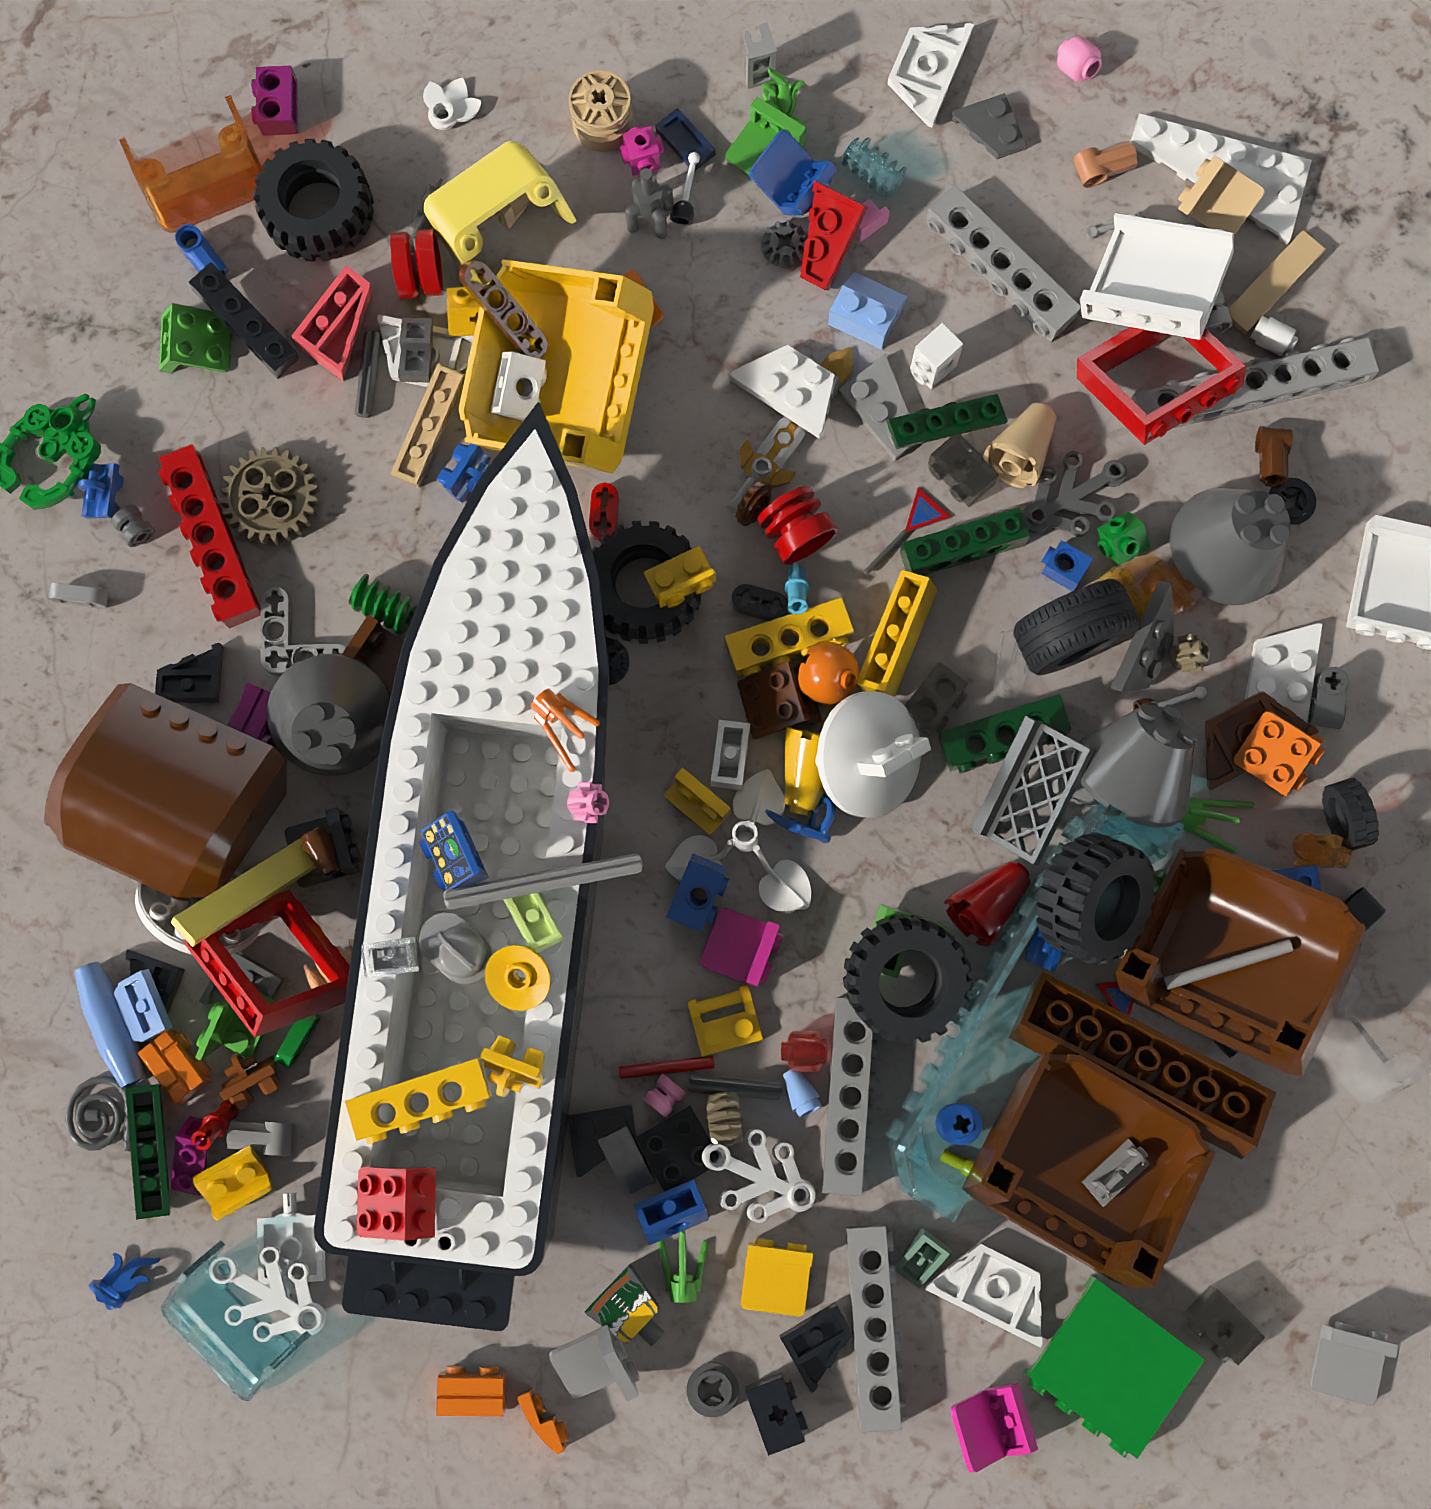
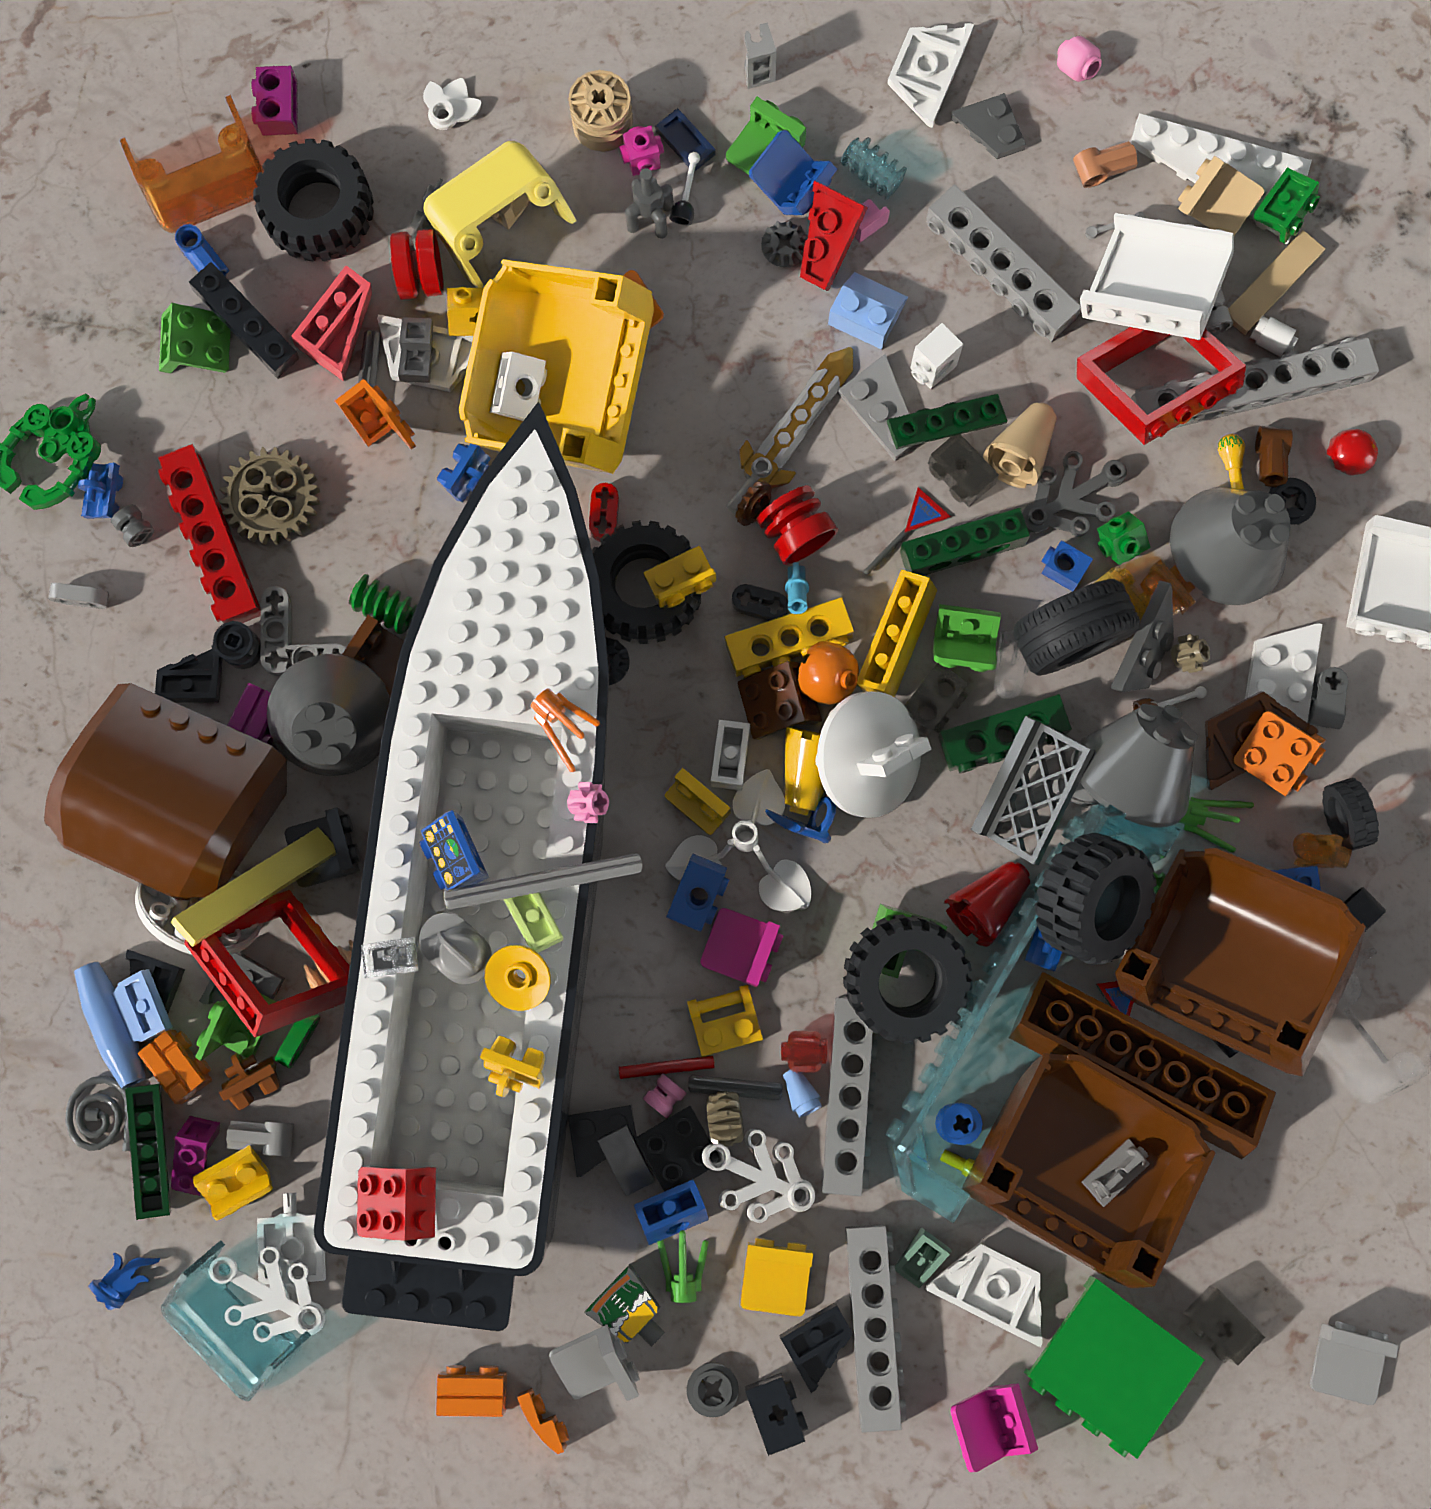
red pin [191,1100,239,1150] -> none
reddish brown cone [301,827,340,877] -> none
yellow brick [345,1058,492,1145] -> none
tan tile [390,363,466,487] -> none
reddish brown beam [459,260,548,358] -> none
white wing [729,345,836,439] -> none
bright green piece [762,67,805,117] -> none
light grey bar [1164,939,1293,990] -> none
none -> black wheel [213,621,261,669]
none -> orange bracket [335,379,416,450]
none -> bright green bracket [933,604,1001,672]
none -> yellow piece [1218,433,1245,489]
none -> green bracket [1254,167,1320,244]
none -> red hair [1327,429,1378,476]

